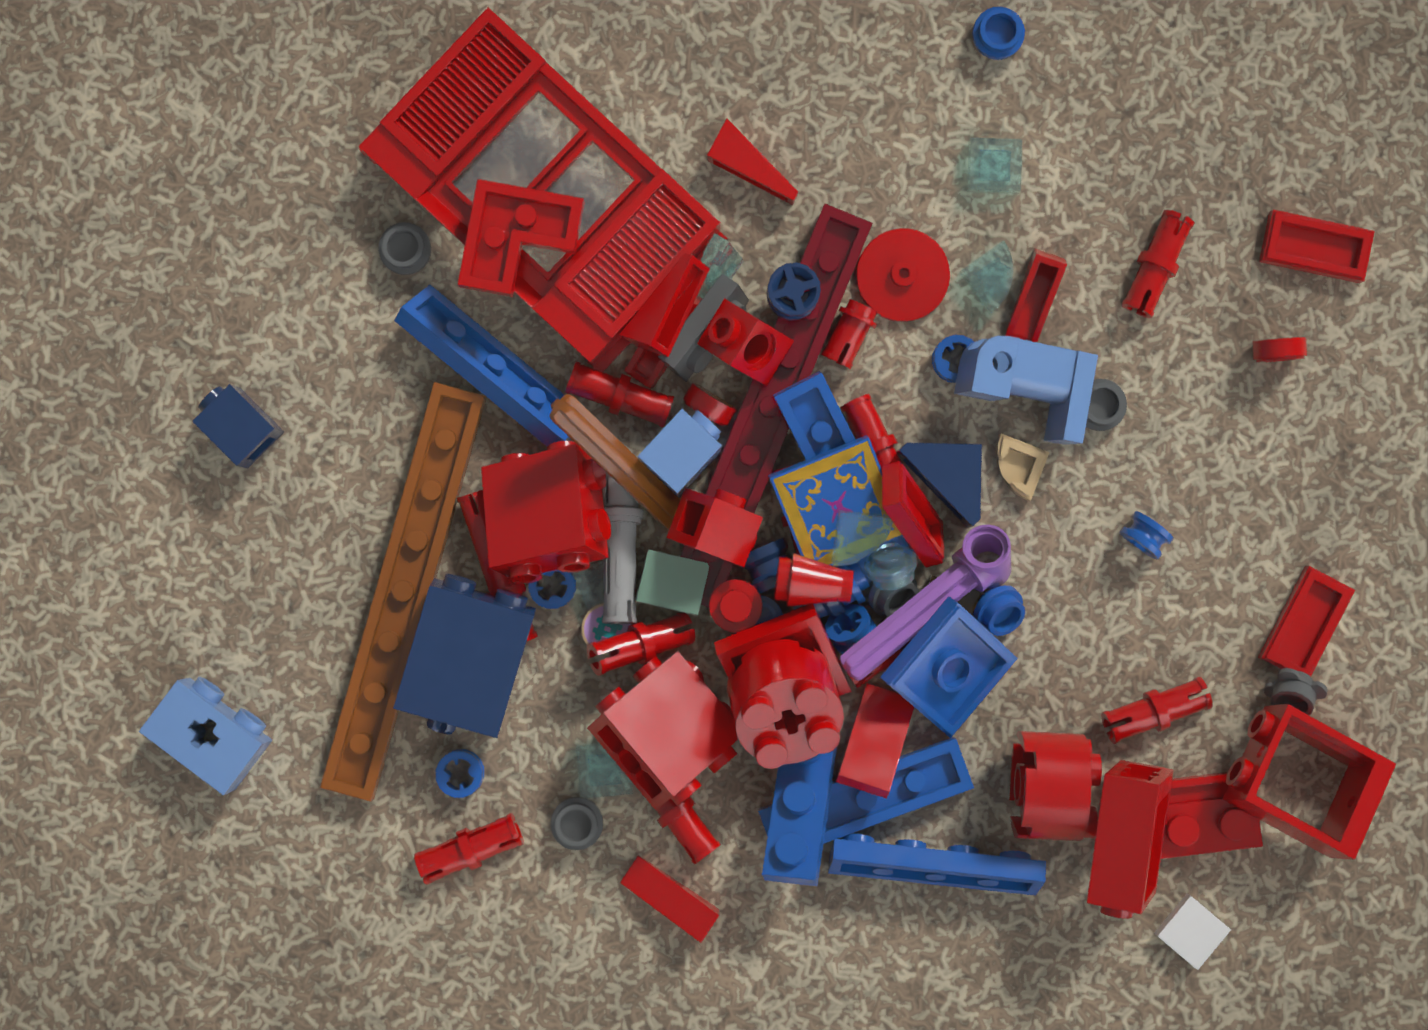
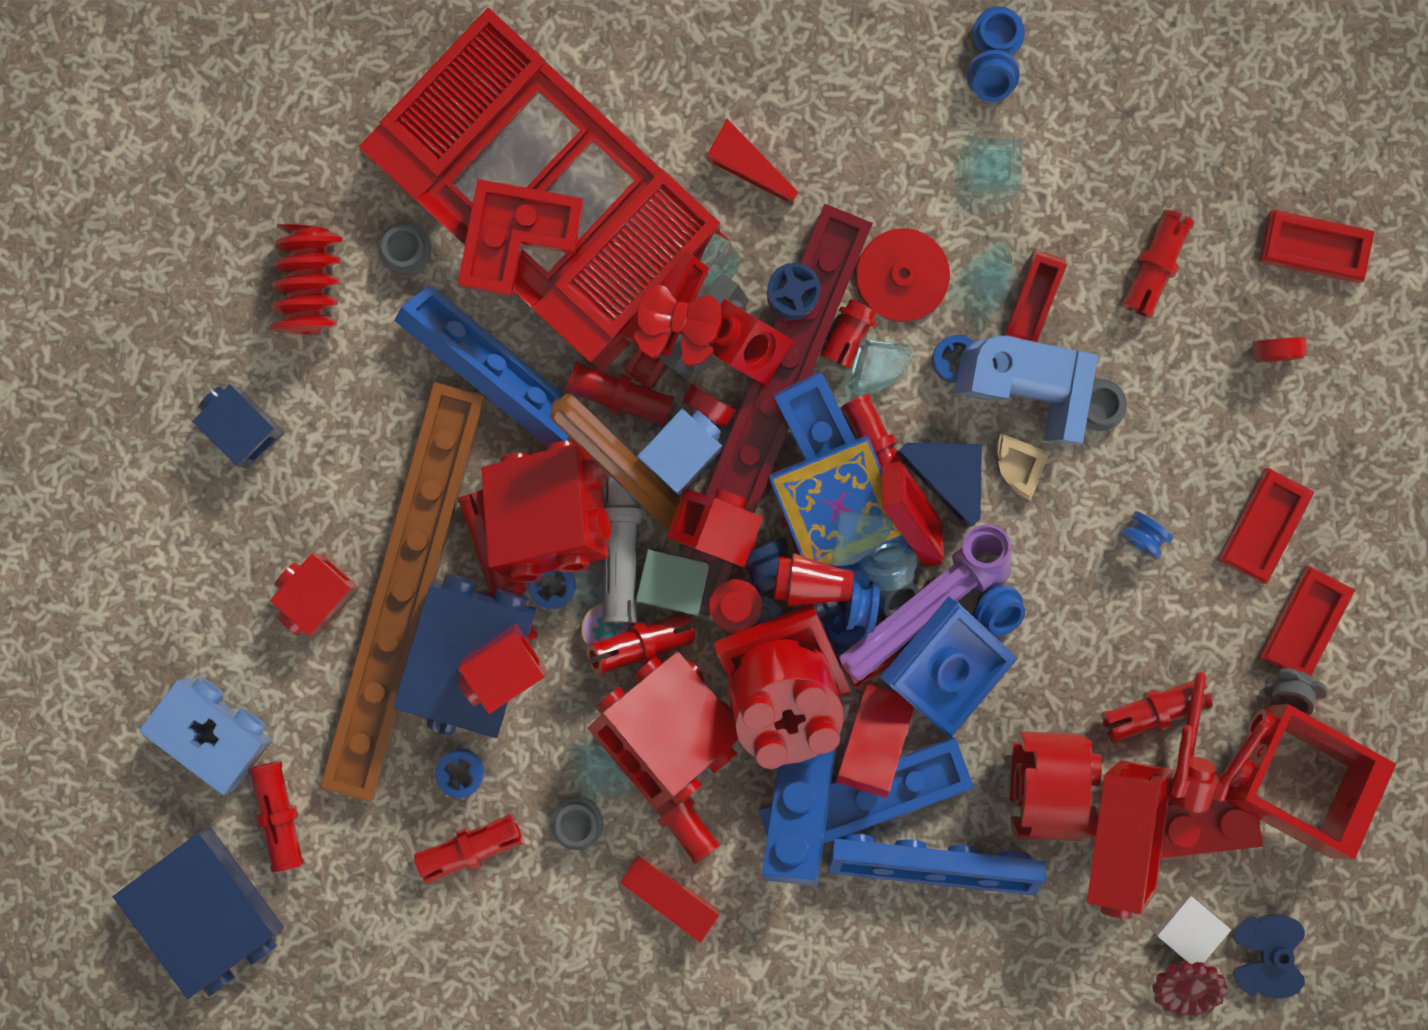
none -> dark blue brick [112,826,284,1000]
none -> red pin [248,761,305,872]
none -> red piece [270,224,343,336]
none -> red brick [270,553,360,636]
none -> red brick [457,624,546,714]
none -> red piece [634,284,723,366]
none -> blue bush [845,582,880,633]
none -> clear light blue tile [848,339,915,395]
none -> blue plate [967,50,1020,102]
none -> dark red piece [1152,961,1228,1017]
none -> red plant [1168,672,1269,812]
none -> red tile [1217,468,1315,584]
none -> dark blue piece [1232,913,1305,998]

